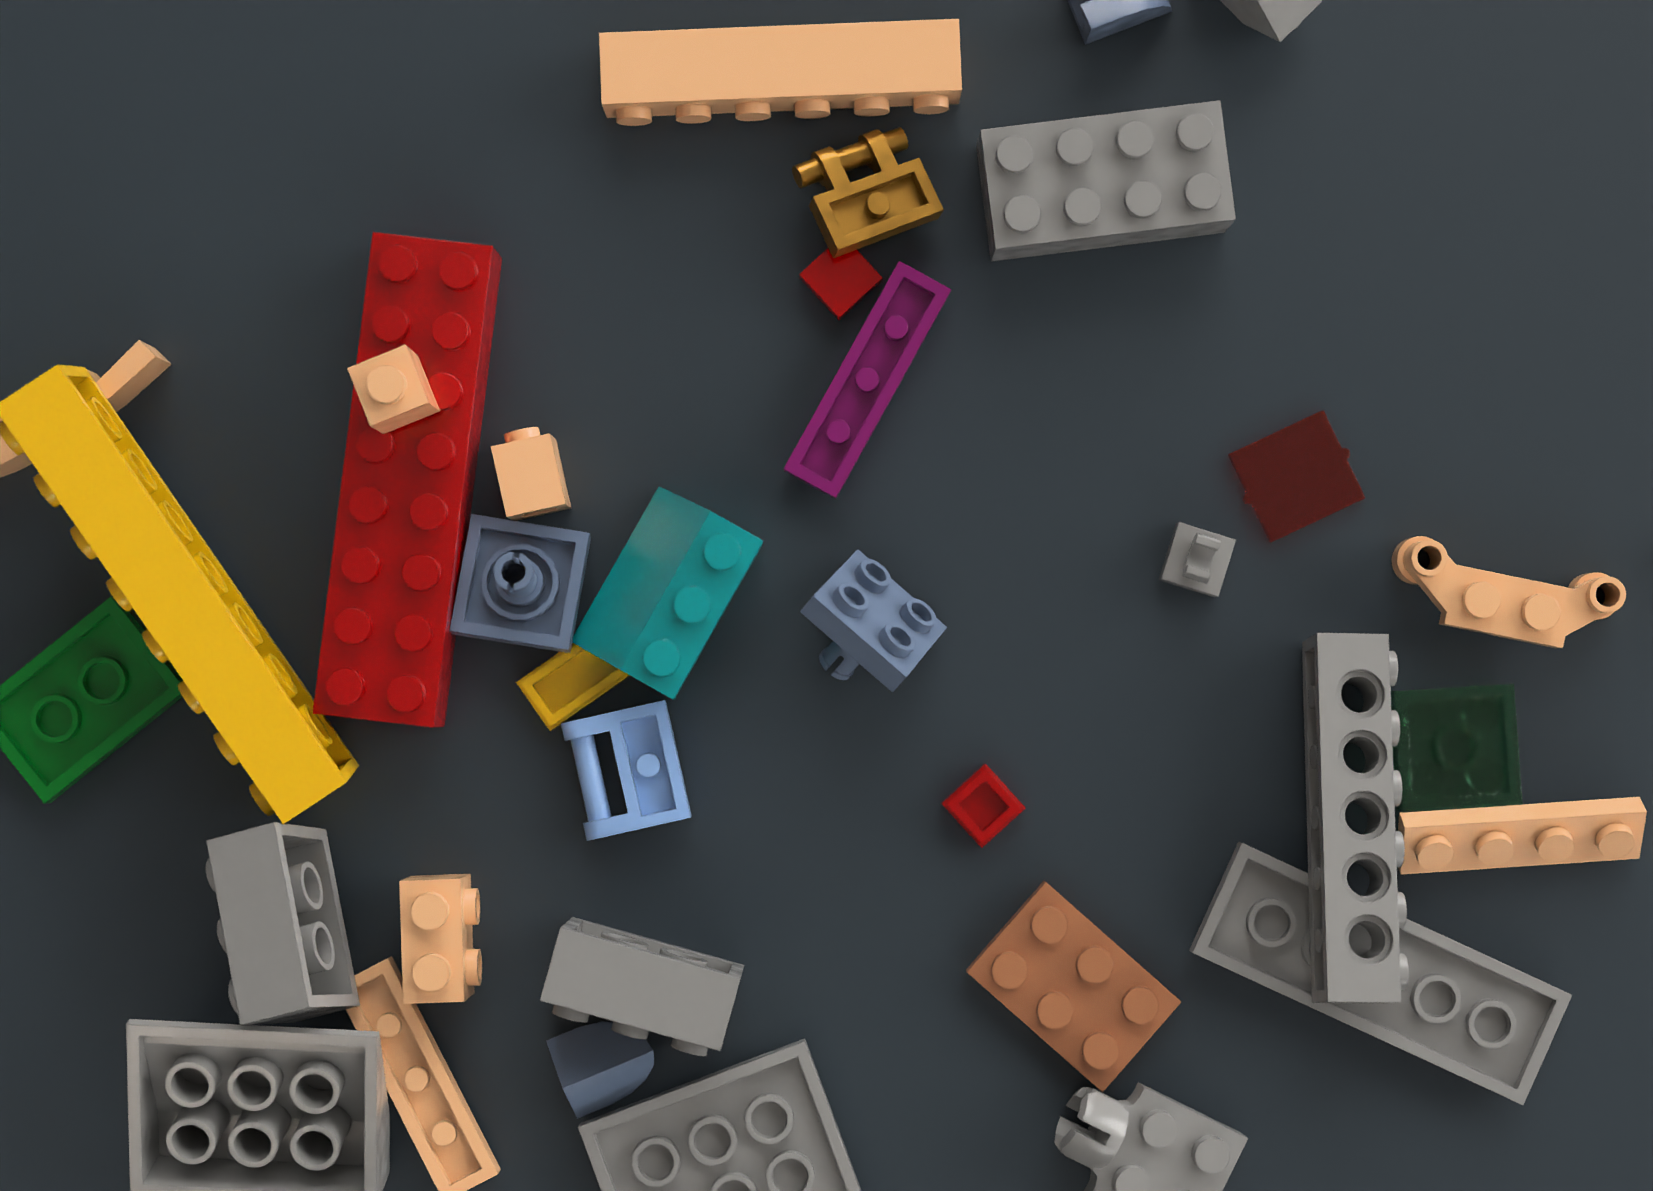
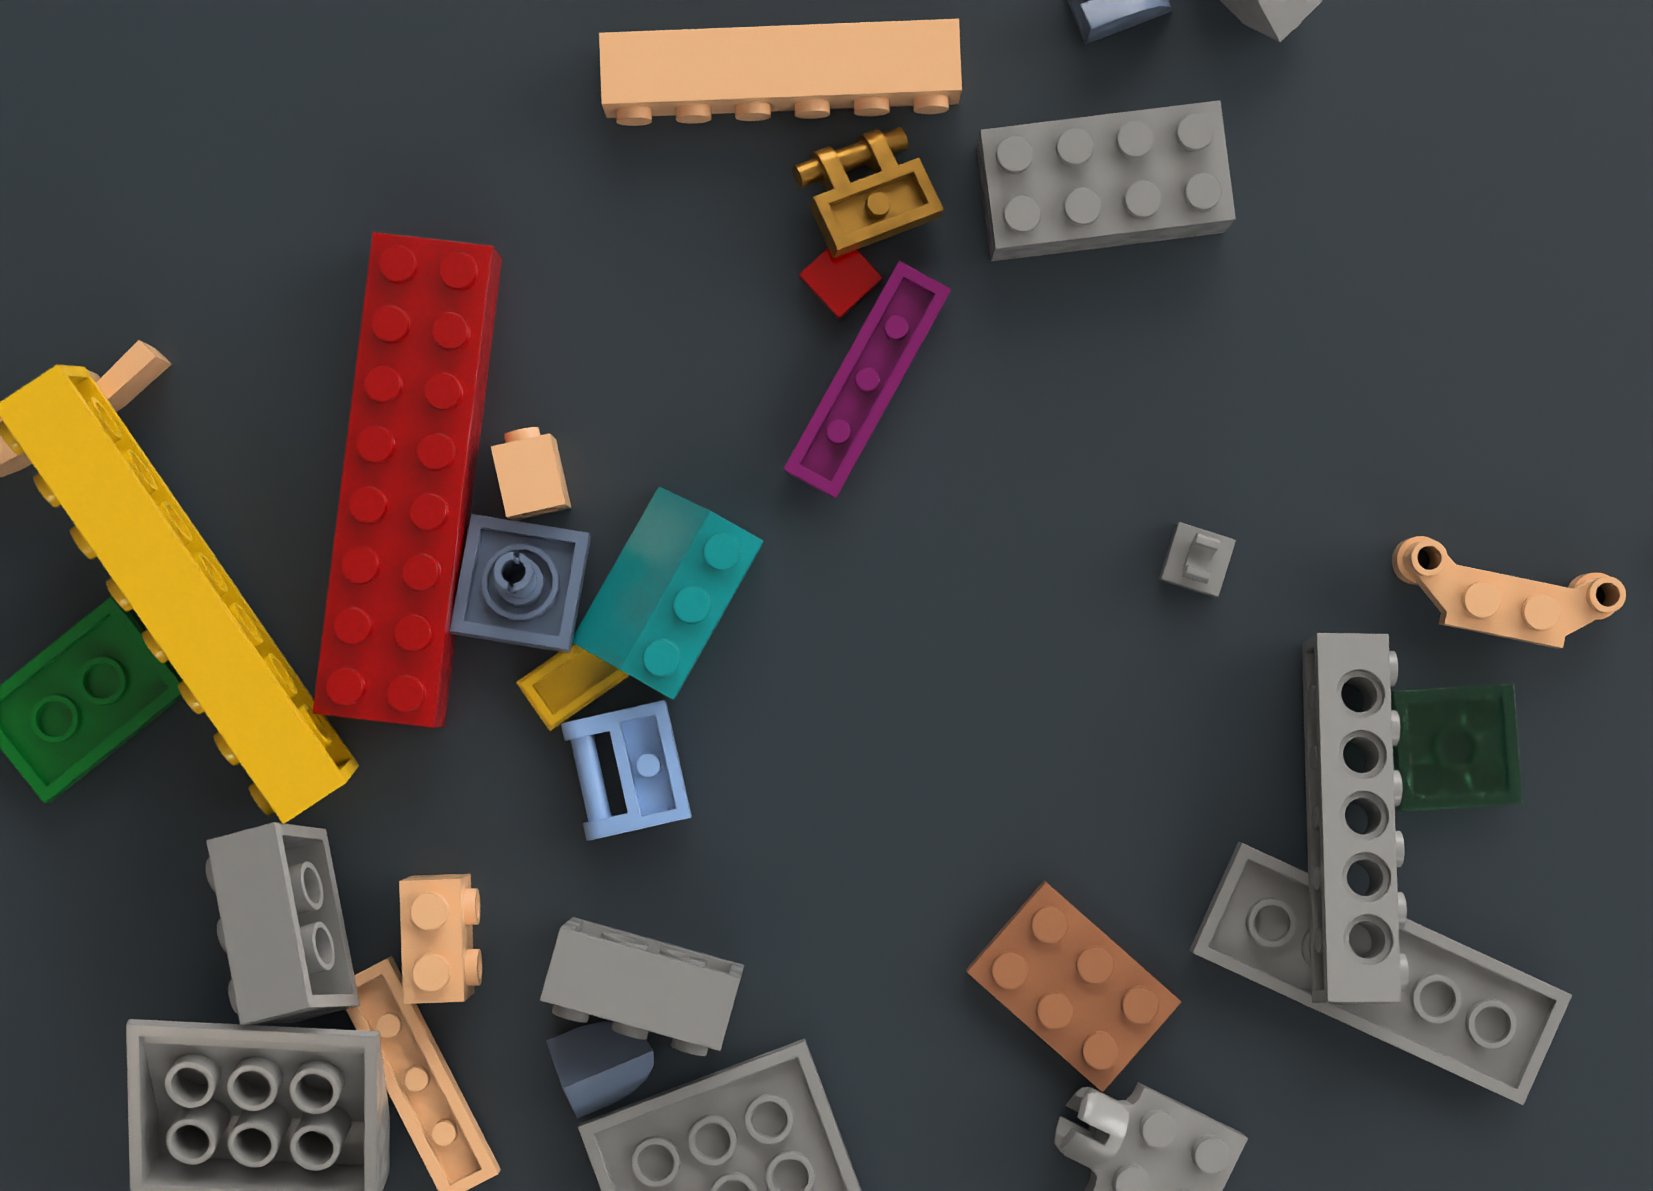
light nougat brick [347,345,440,434] -> none
sand blue plate [800,549,947,693] -> none
red tile [941,763,1026,848] -> none
clear red piece [1228,410,1366,543] -> none
light nougat plate [1398,797,1647,875] -> none

